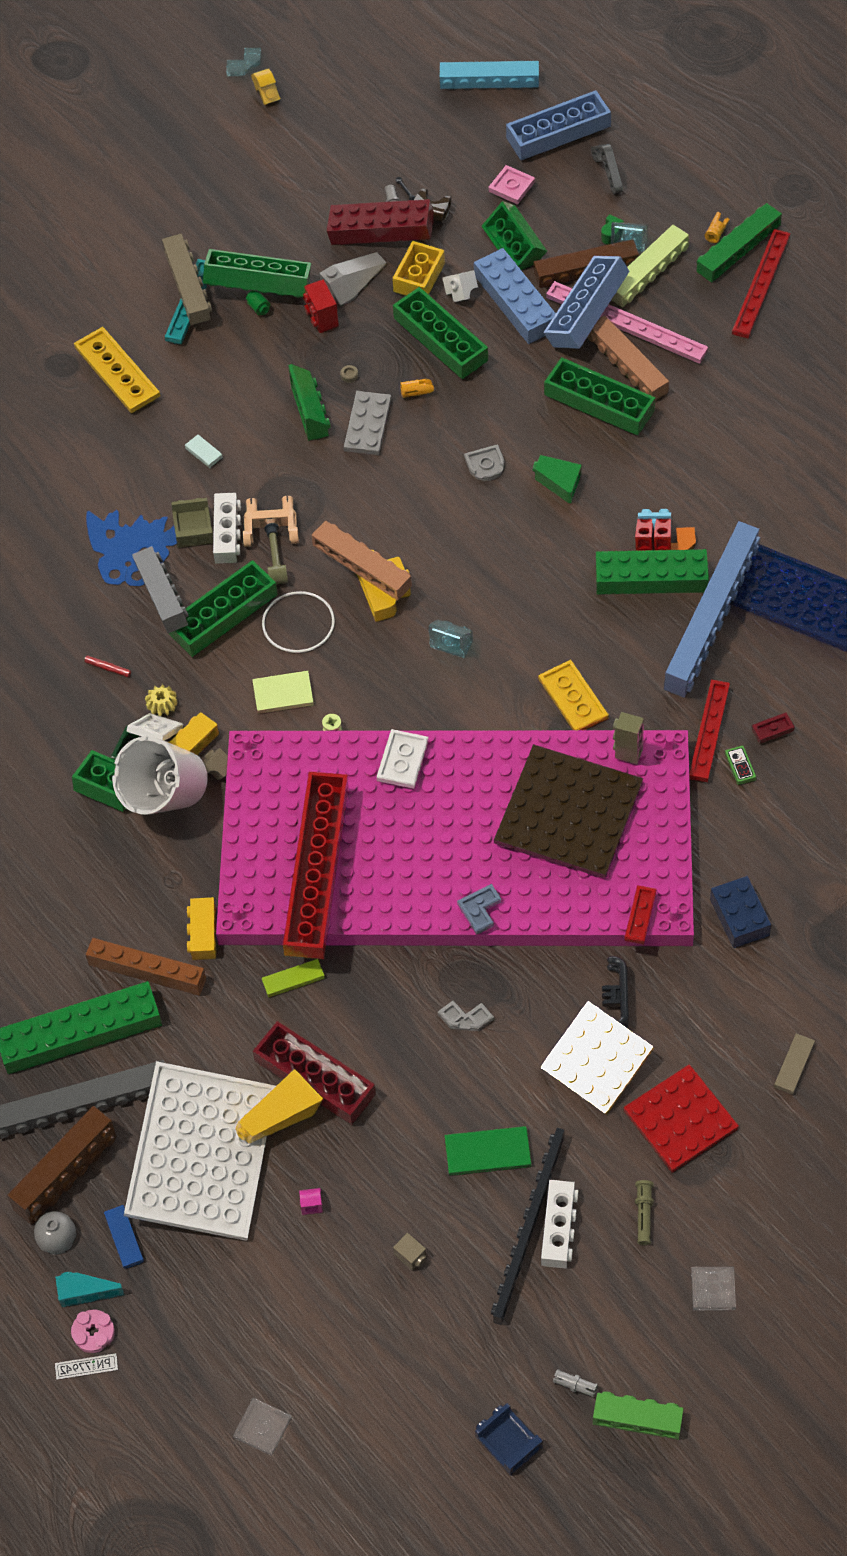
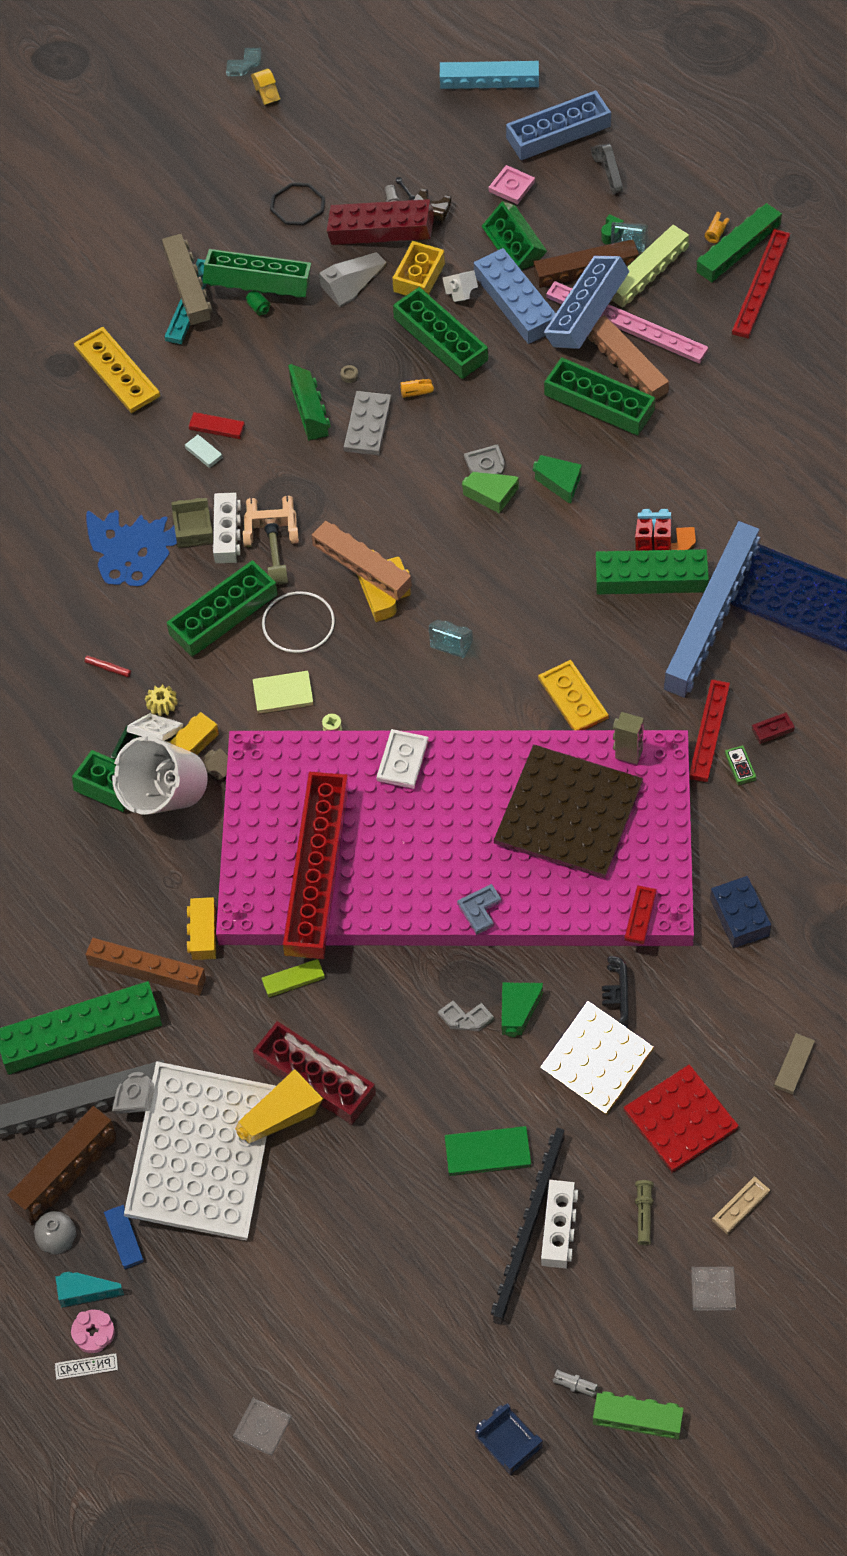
brick [132,546,189,634] -> none
dark pink brick [299,1188,323,1215] -> none
red brick [303,279,339,333] -> none
dark tan brick [393,1233,427,1271] -> none
none -> light grey tile [112,1072,154,1114]
none -> red tile [189,412,245,439]
none -> black piece [270,183,325,225]
none -> bright green slope [462,472,519,513]
none -> green slope [502,982,543,1037]
none -> tan tile [712,1176,770,1235]

